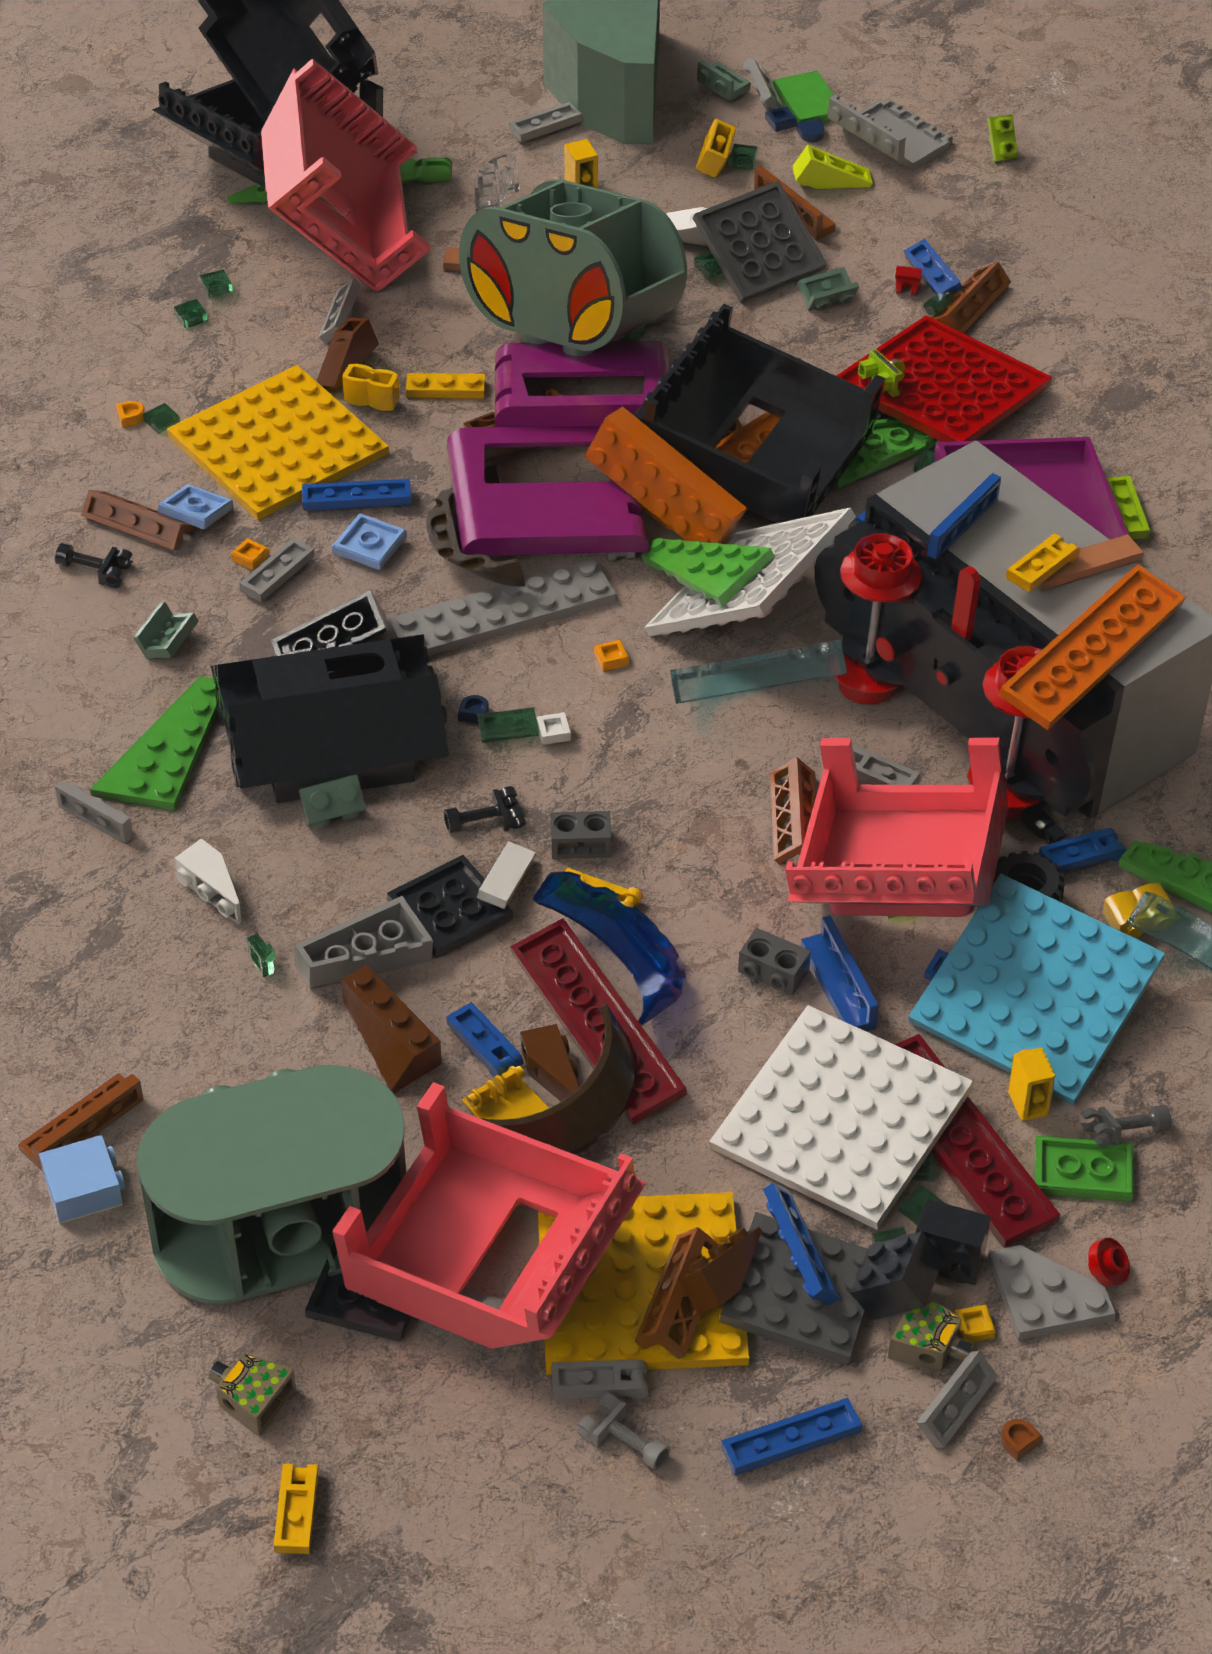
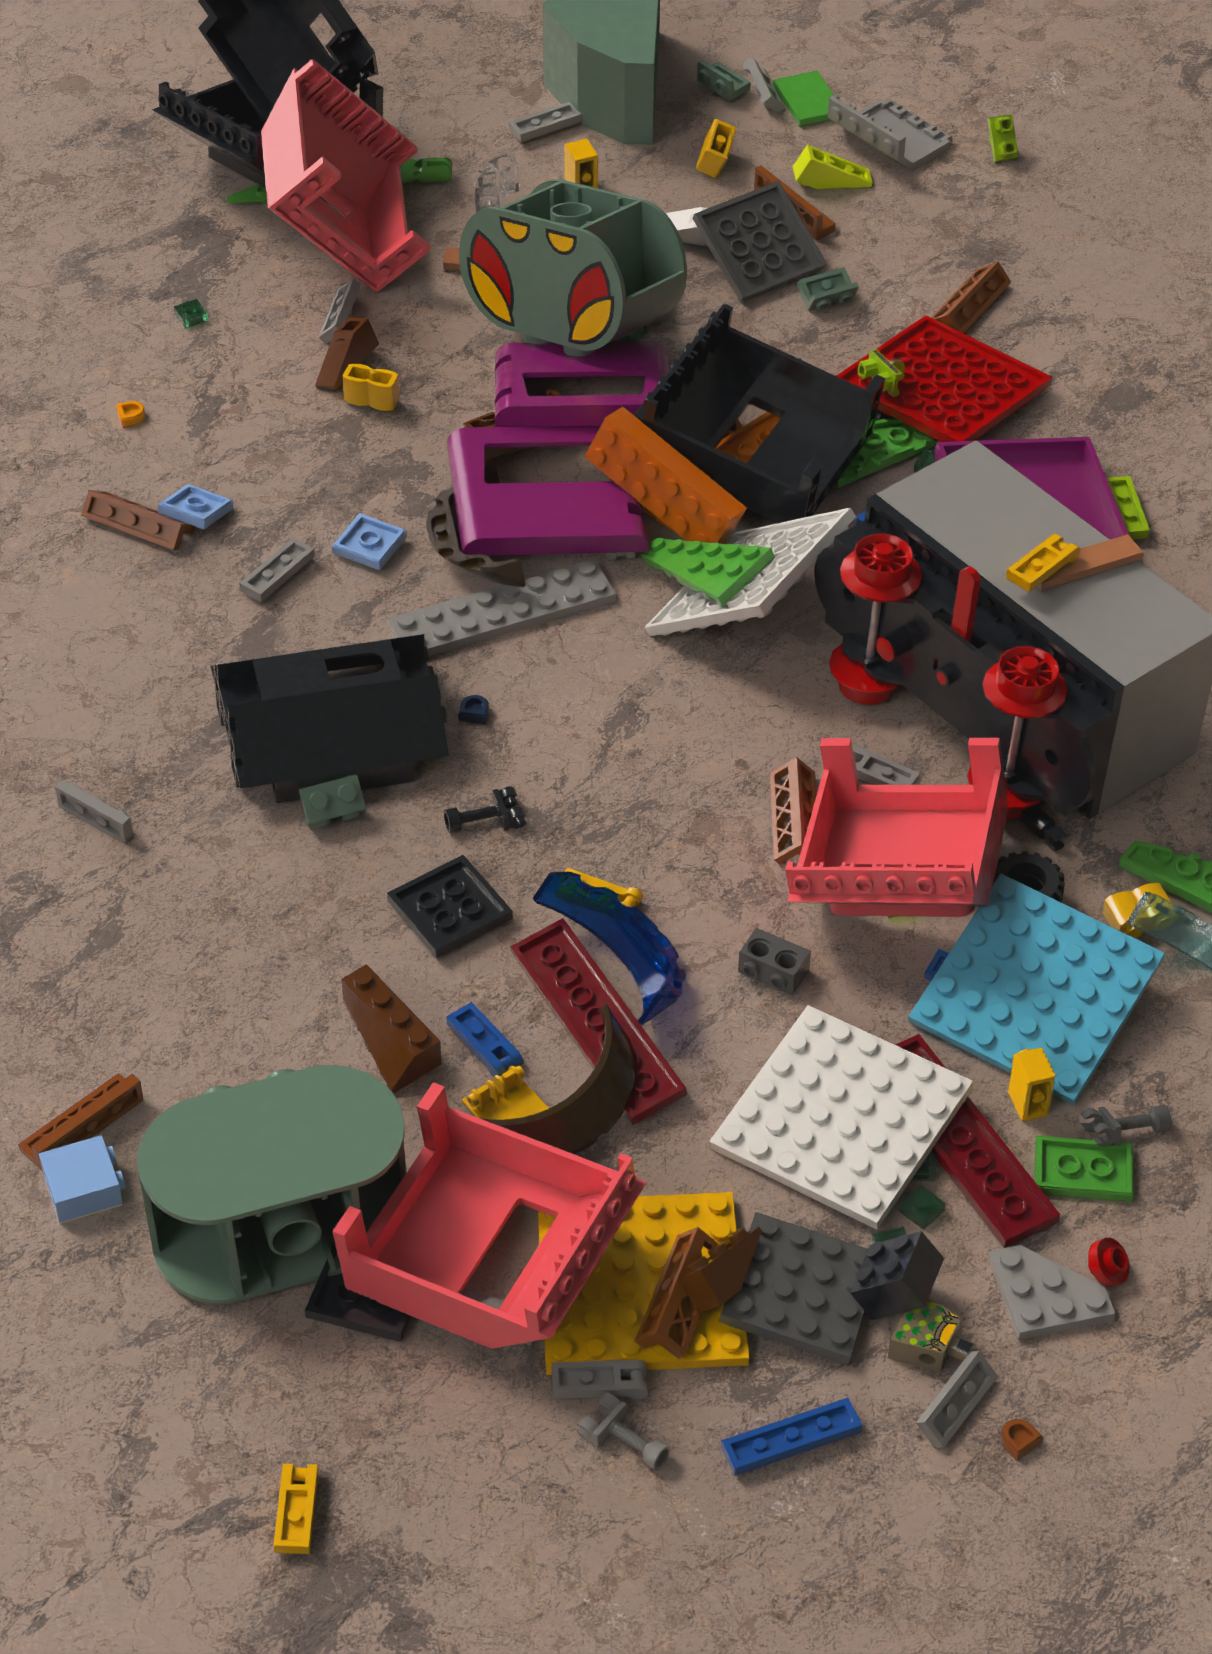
black bar [55,543,133,588] -> none
bright green wing [90,676,218,811] -> none
sand green bracket [134,602,199,659] -> none
clear green tile [143,403,180,434] -> none
yellow plate [167,365,389,521] -> none
white slope [174,839,242,925] -> none
clear green plate [200,269,233,298] -> none
dark tan torso [209,1353,296,1436] -> none
light orange tile [231,538,270,571] -> none
clear green plate [247,933,276,977] -> none
black wedge [271,590,391,656] -> none
light grey wedge [294,896,433,988] -> none
blue plate [302,479,411,511] -> none
yellow plate [406,373,485,399] -> none
clear green plate [477,707,539,743] -> none
white tile [477,841,536,909] -> none
reddish brown slope [520,1024,583,1102] -> none
white plate [536,712,571,745] -> none
dark grey brick [551,811,611,859] -> none
light orange tile [594,640,630,672] -> none
clear light blue windscreen [670,639,847,704] -> none
clear green plate [694,251,723,279] -> none
clear green plate [729,144,758,169] -> none
blue plate [763,1182,840,1305] -> none
dark blue tile [765,106,797,132] -> none
dark blue tile [796,119,824,142] -> none
blue fence [801,915,879,1031] -> none
red tile [895,266,922,296] -> none
blue plate [903,238,963,301] -> none
black brick [916,1198,991,1285] -> none
clear green tile [923,292,954,315] -> none
blue tile [927,473,1001,559] -> none
yellow tile [954,1305,996,1343] -> none
orange plate [998,564,1186,730] -> none
blue plate [1039,828,1126,873] -> none

